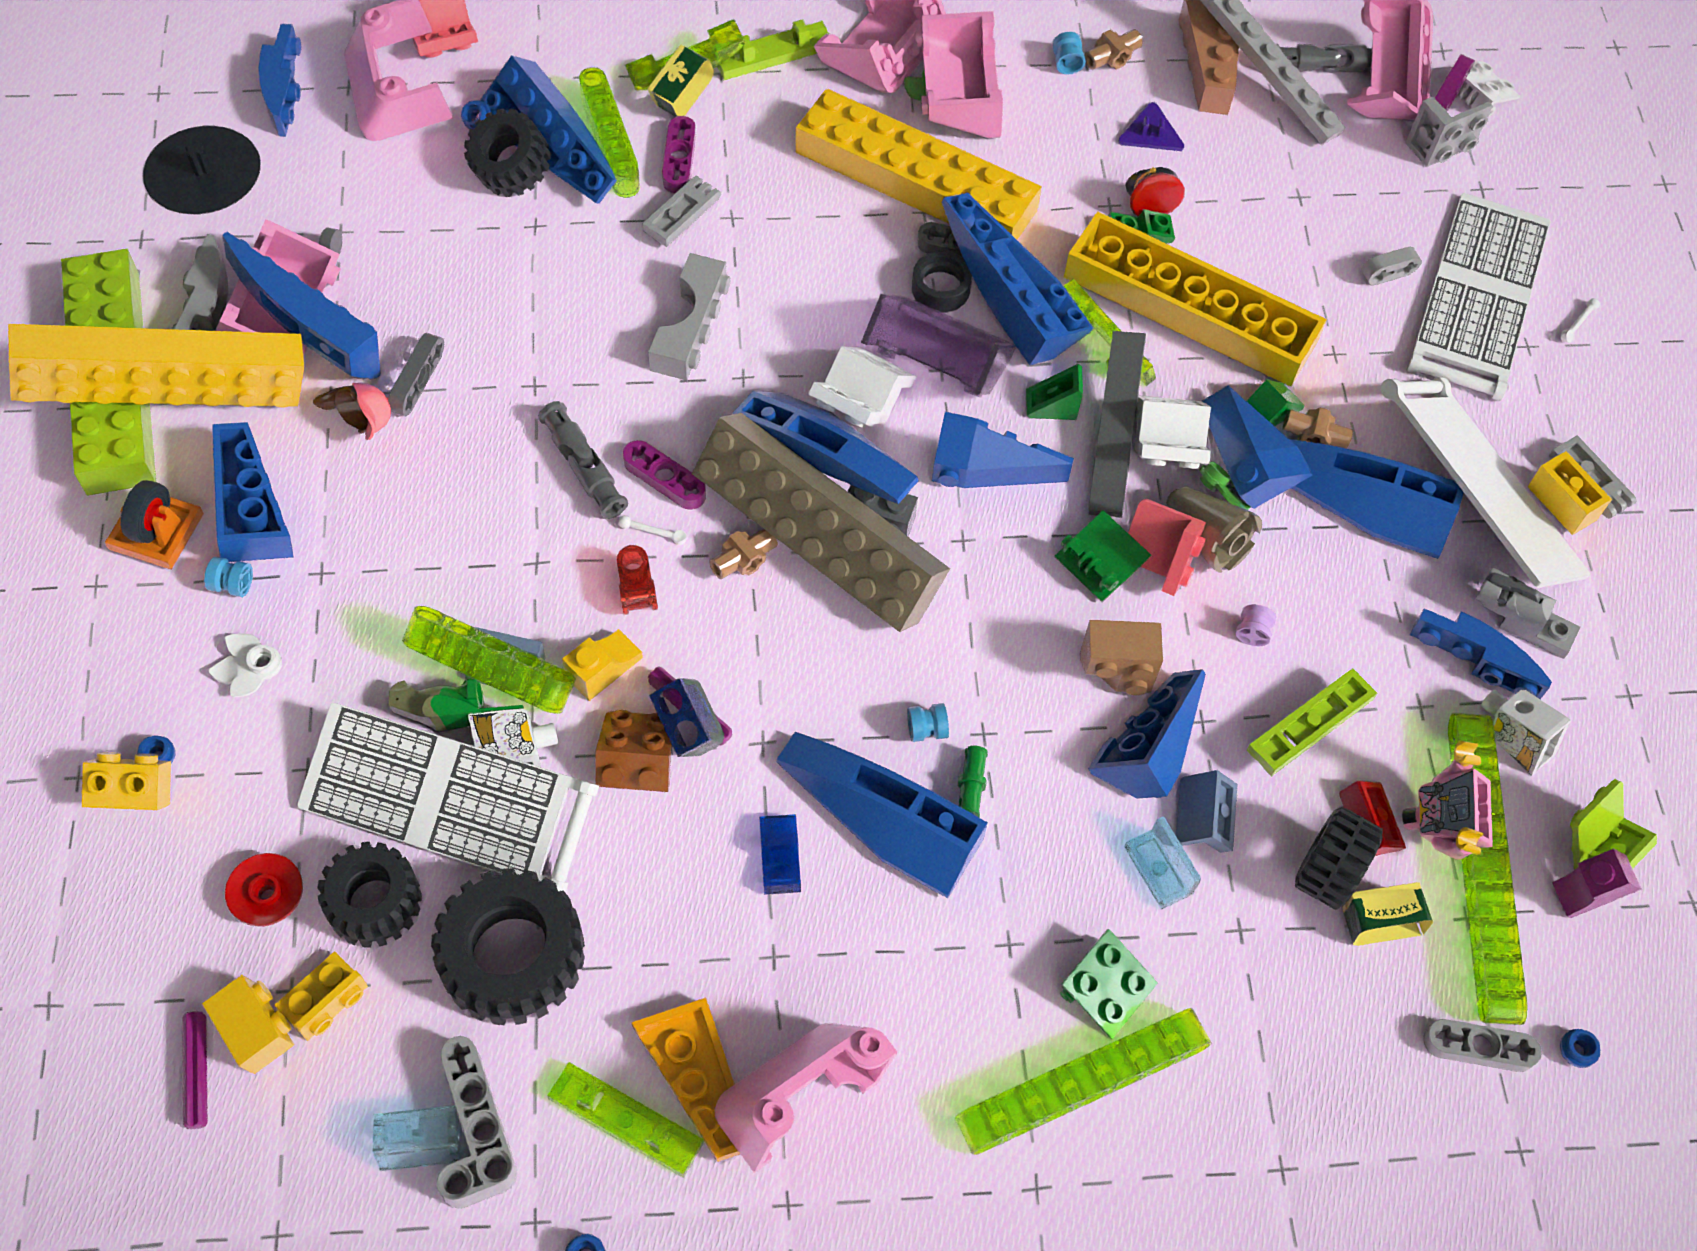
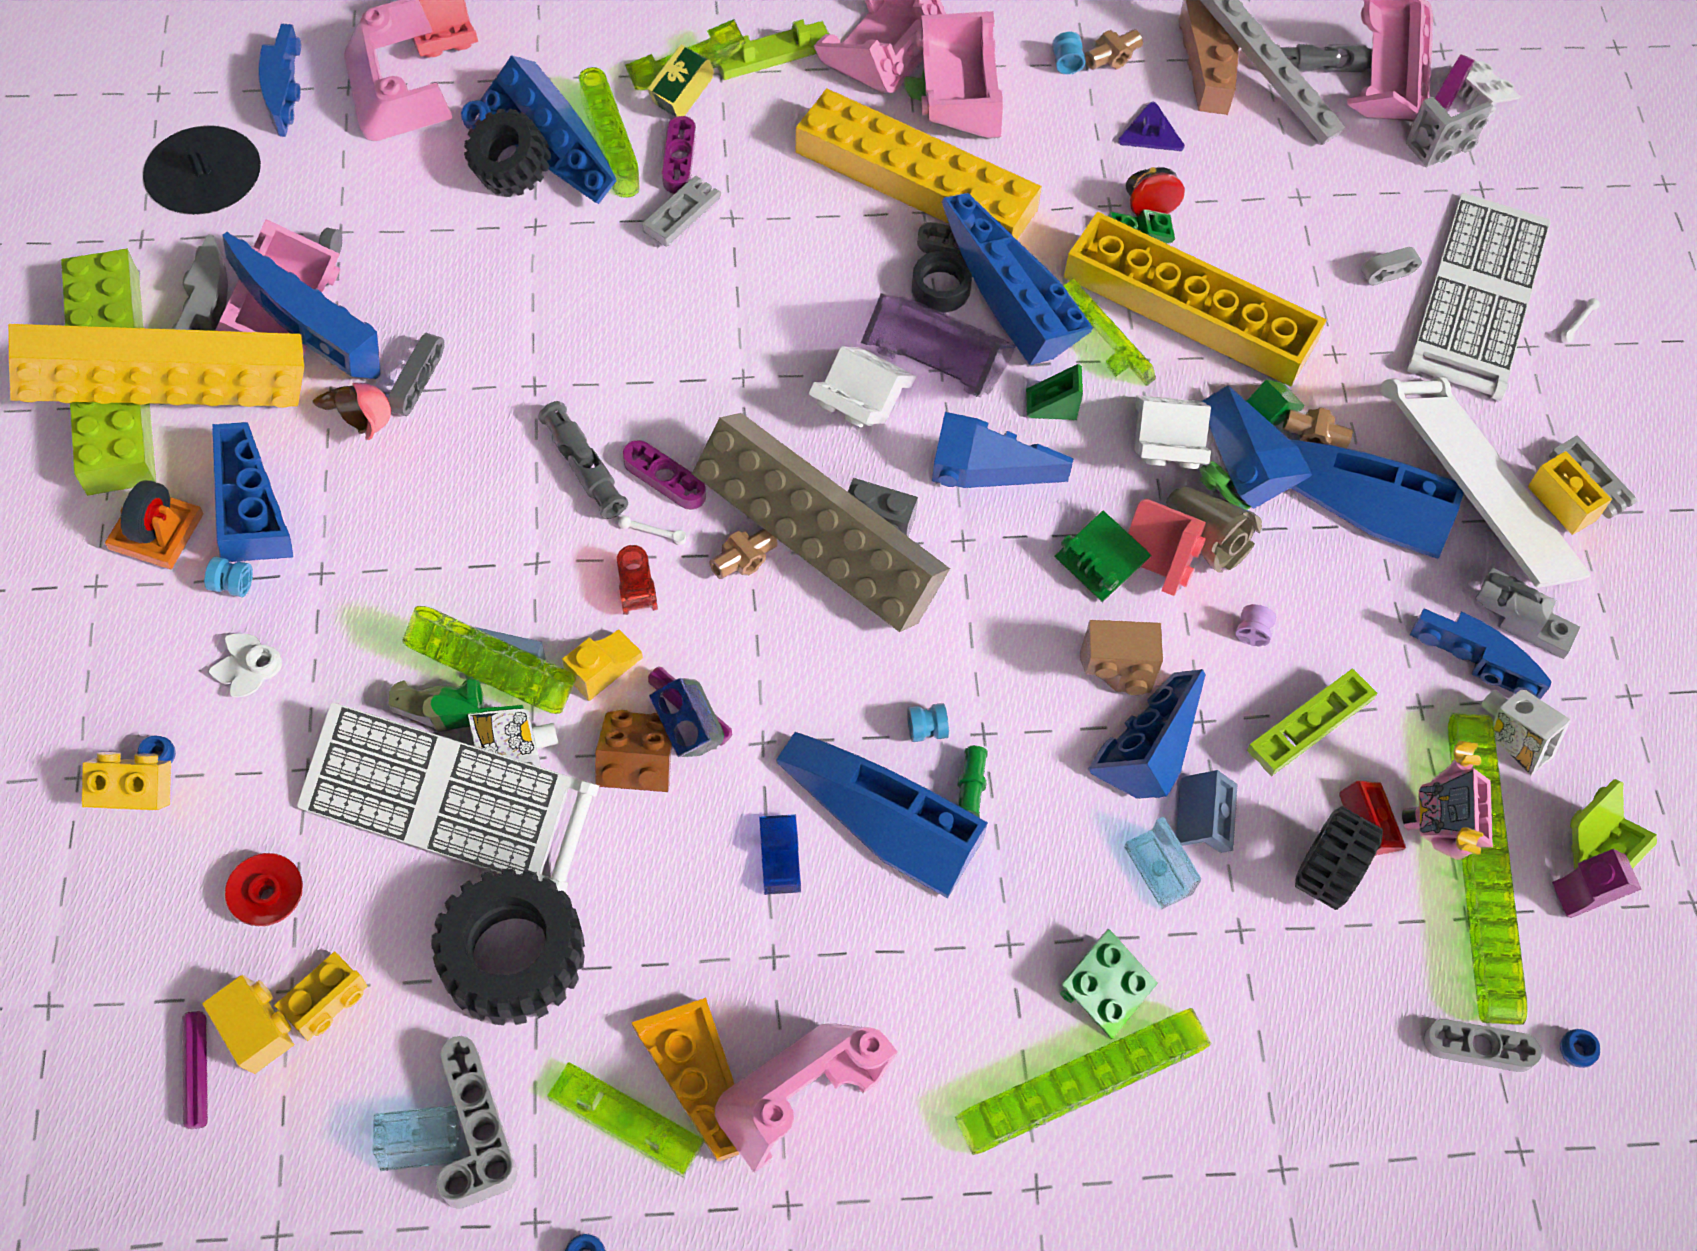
black tyre [317,842,422,948] -> none
light grey arch [648,253,731,381] -> none
blue wedge [732,391,919,504] -> none
dark grey tile [1088,331,1146,518] -> none
light yellow piece [1342,882,1433,946] -> none

